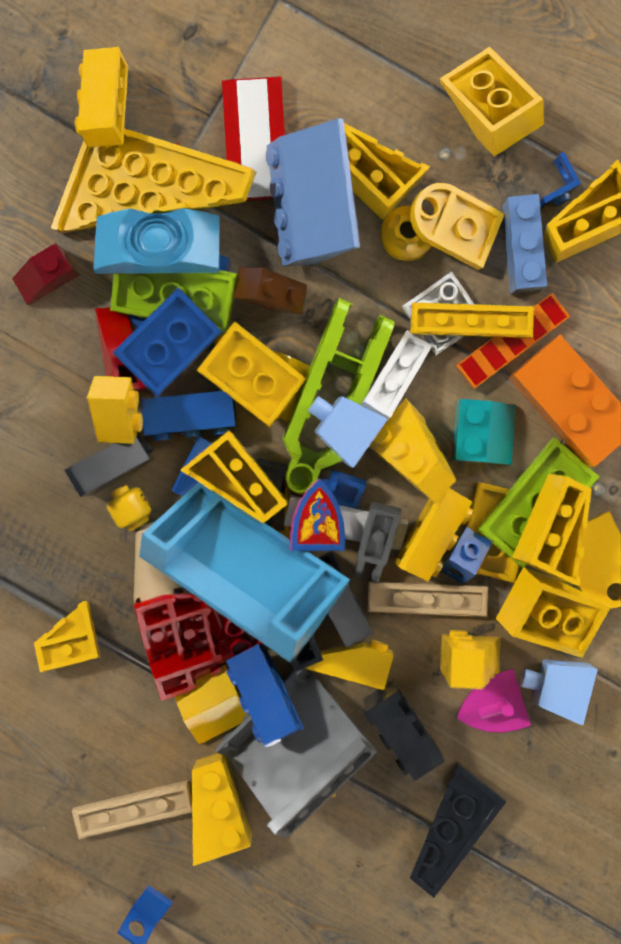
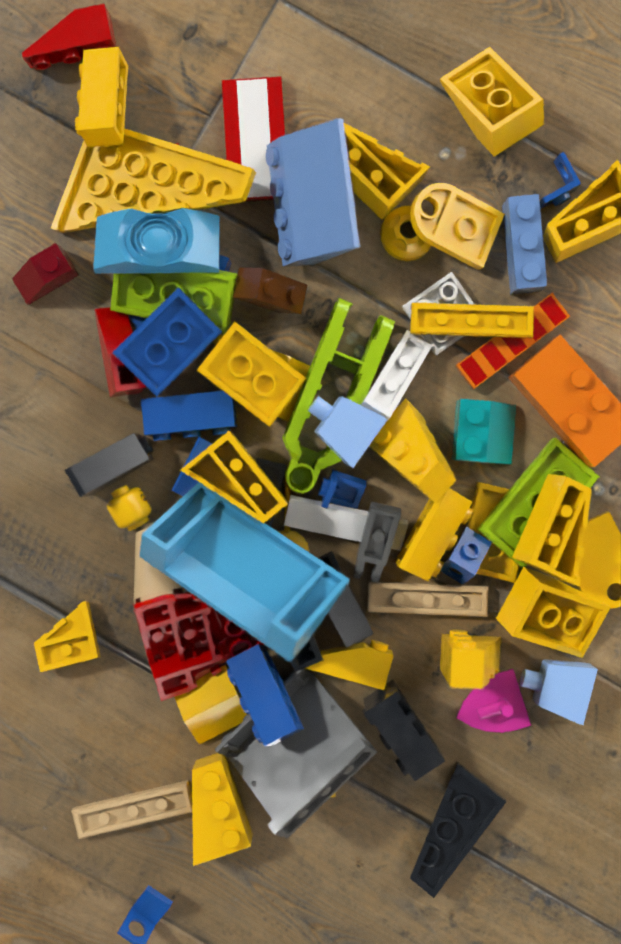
yellow brick [87,376,143,444] -> none
shield [290,479,345,551] -> none
none -> red slope [22,3,117,70]

